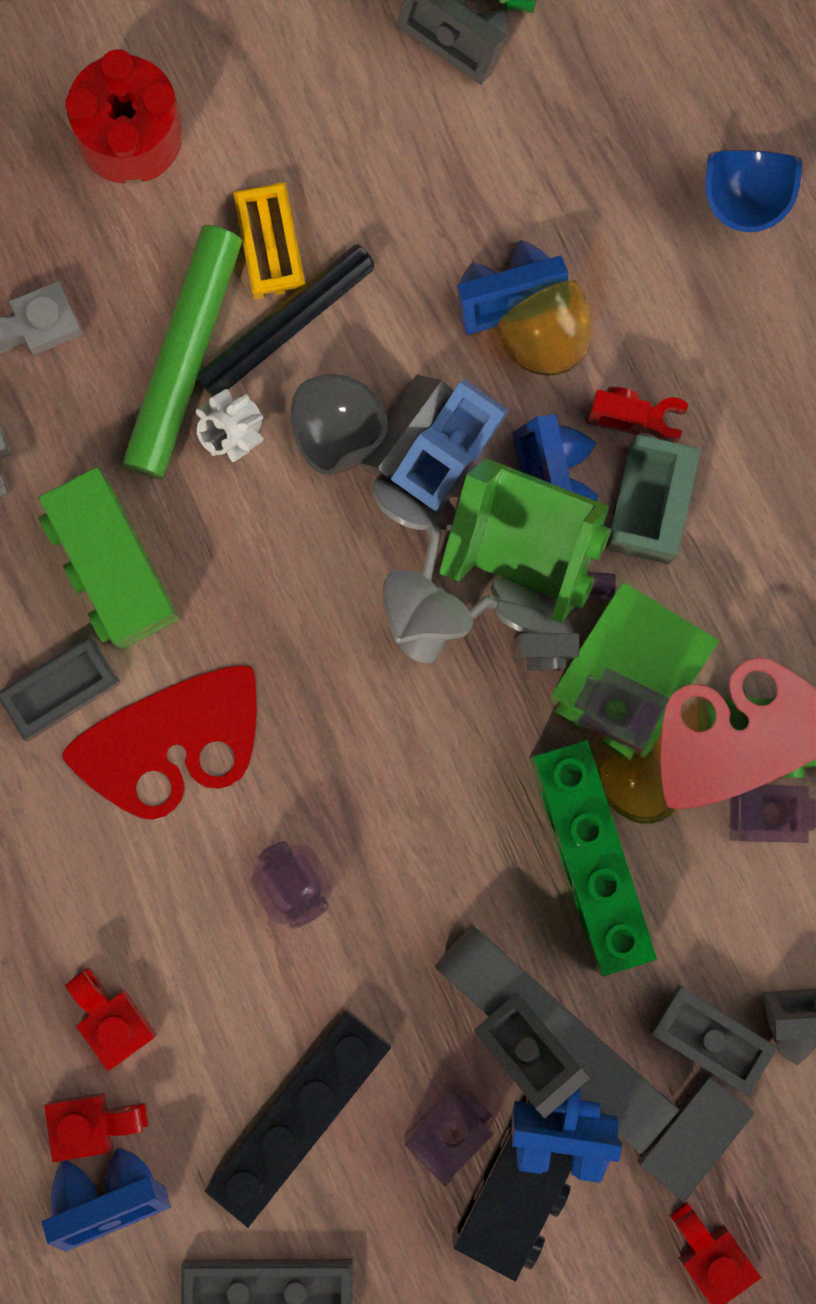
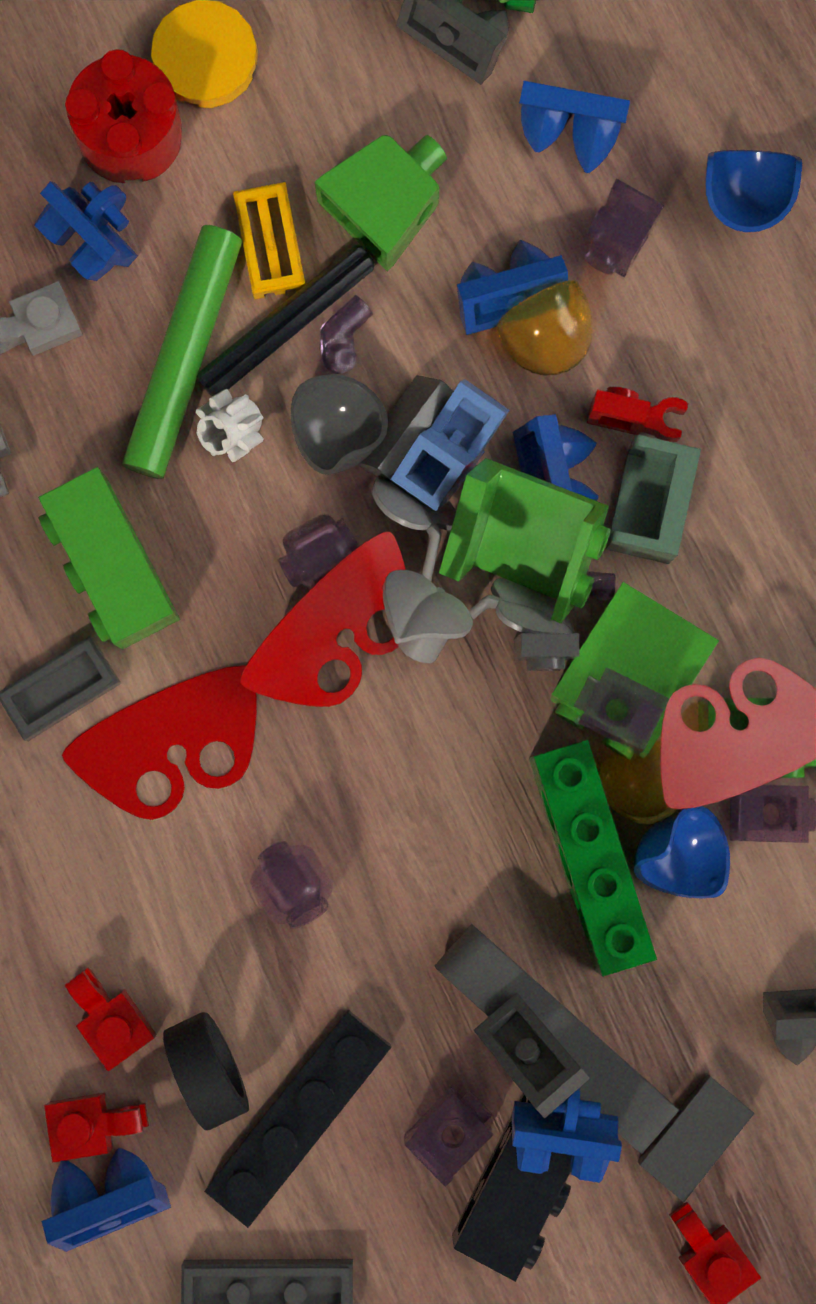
dark grey plate [649,984,778,1097] -> none
none -> blue hips [34,181,138,281]
none -> yellow tile [151,0,258,108]
none -> black tyre [163,1012,249,1130]
none -> red piece [240,531,406,707]
none -> head [278,514,359,591]
none -> bright green torso [315,135,447,272]
none -> arm [319,295,373,374]
none -> blue tile [519,81,630,173]
none -> clear purple brick [585,179,664,278]
none -> blue helmet [634,806,730,899]

